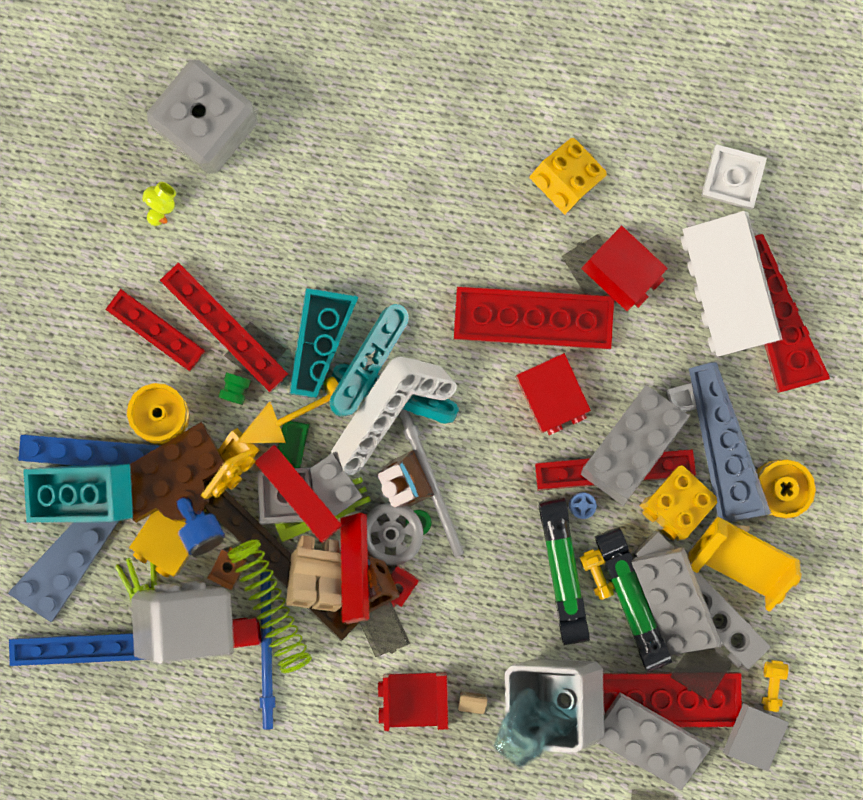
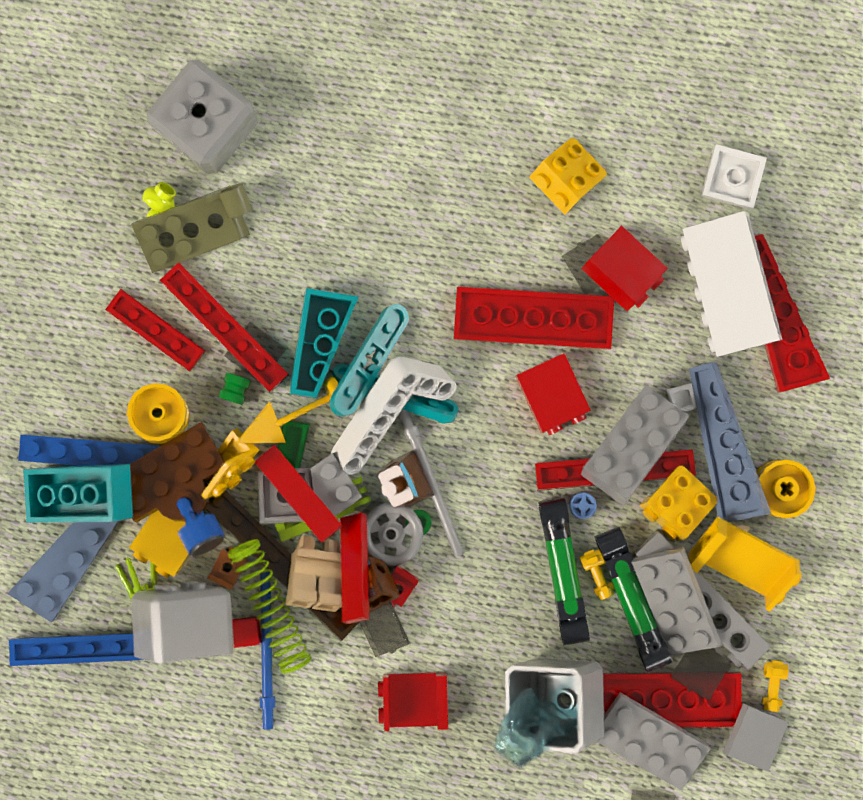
tan slope [458,691,487,714] -> none
none -> olive hinge [131,183,253,273]

